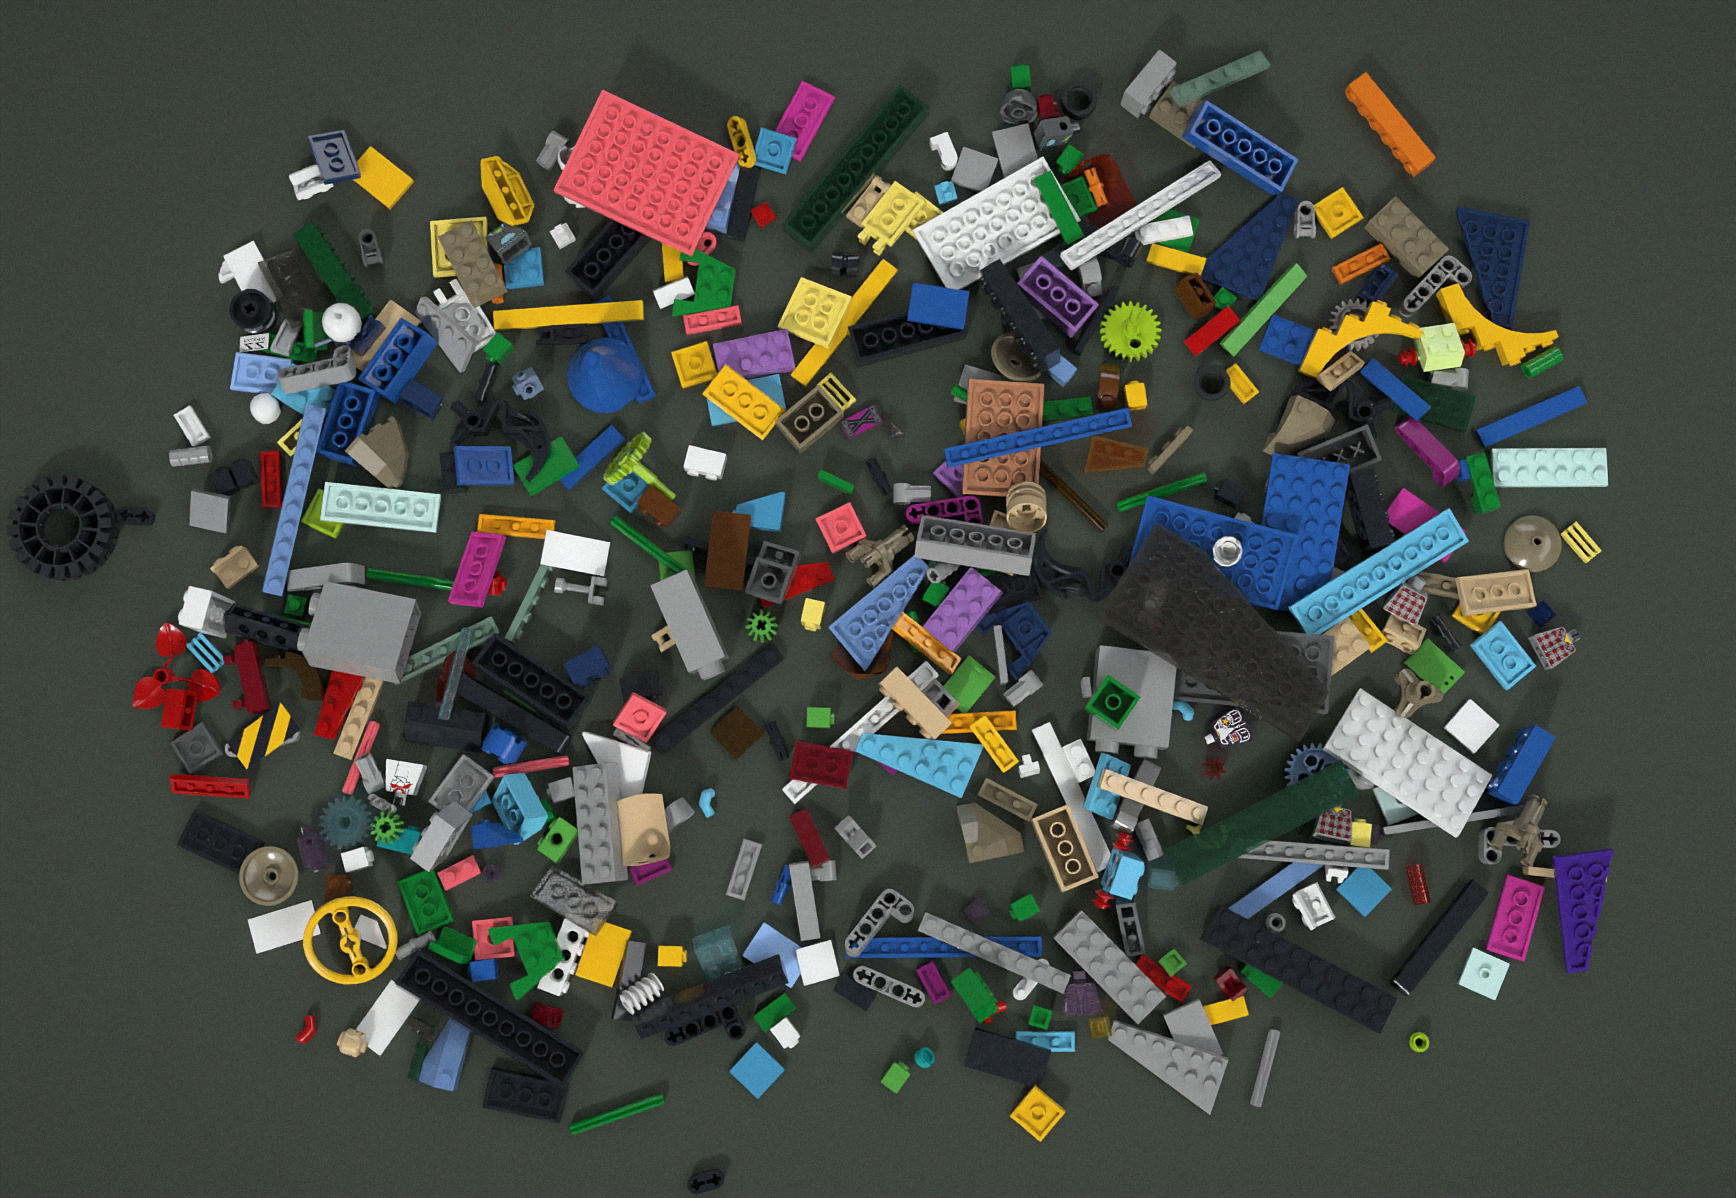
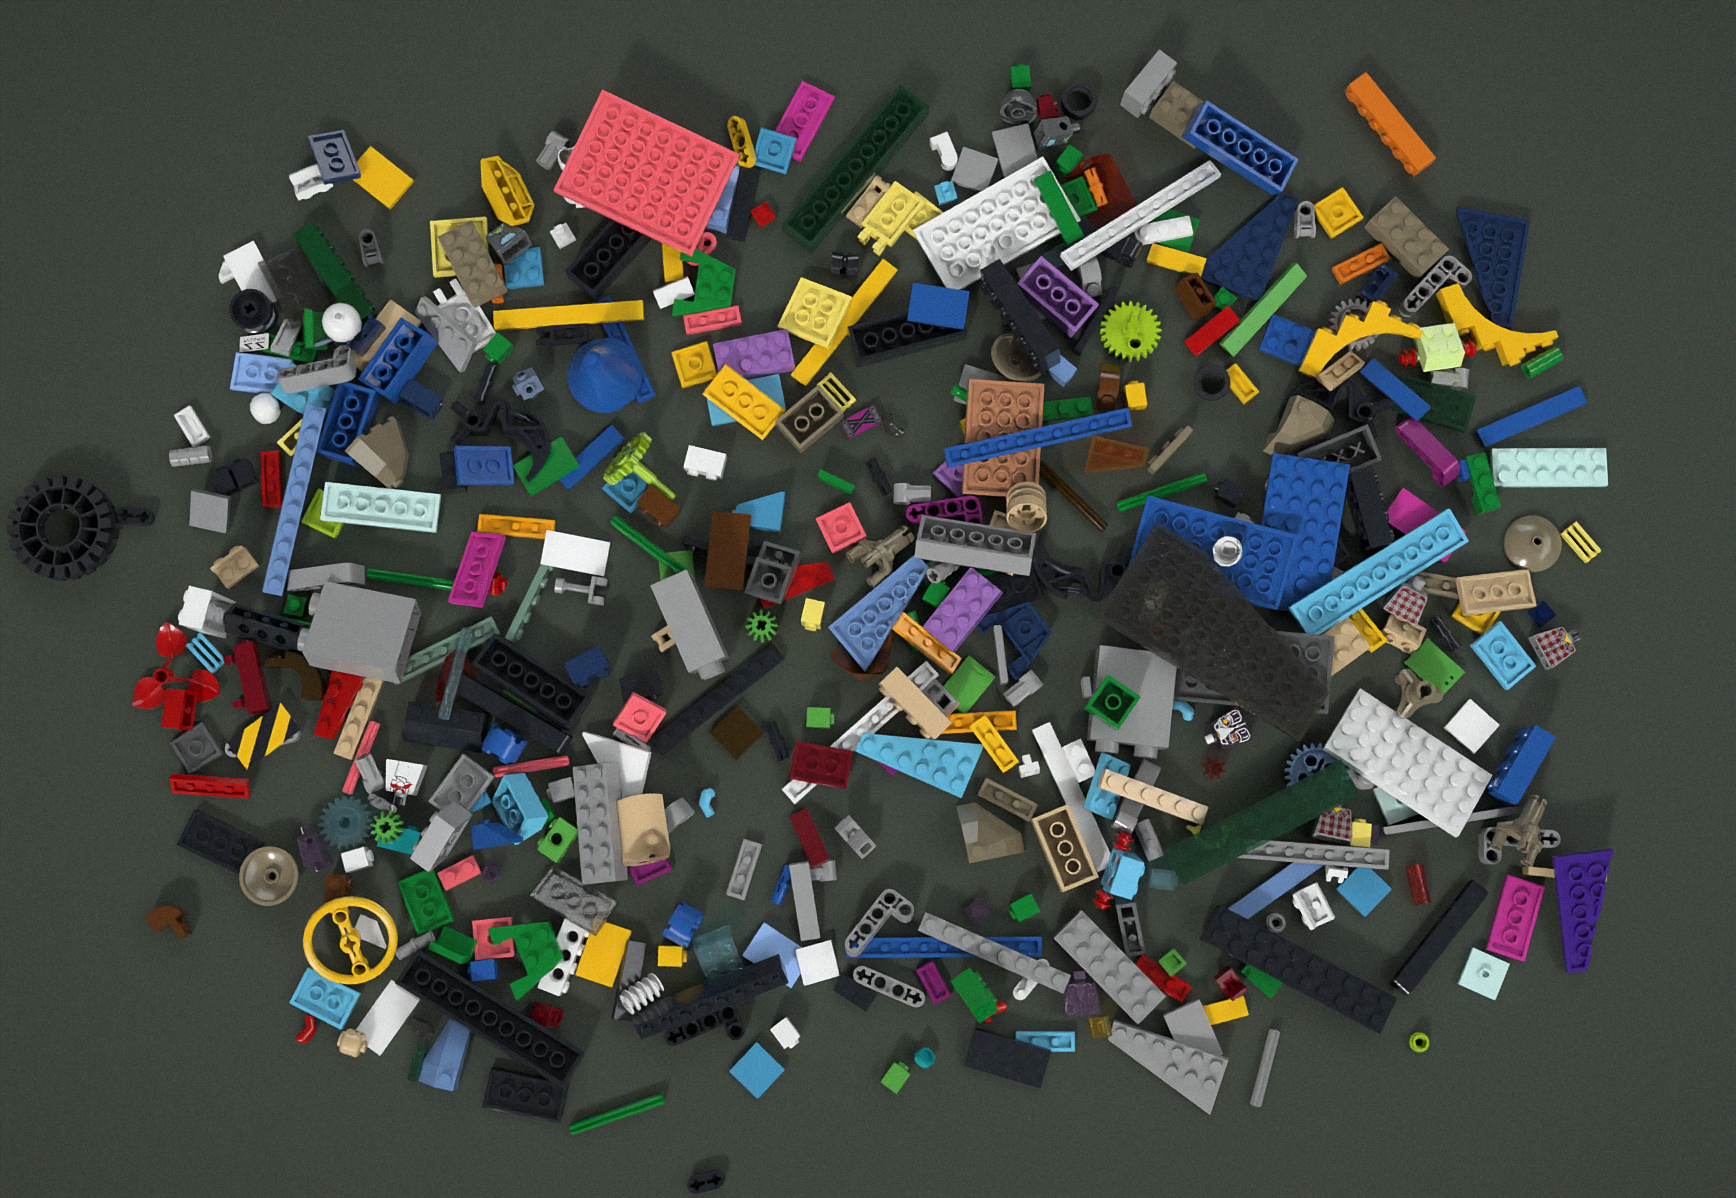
white sticker [248,900,321,953] -> none
green tile [753,993,796,1032] -> none
yellow tile [1010,1085,1066,1142] -> none
green plate [1028,1005,1052,1030] -> none
sand green plate [1170,50,1270,107] -> none
none -> reddish brown brick [145,905,192,939]
none -> medium azure plate [289,967,362,1030]
none -> blue brick [662,901,705,947]

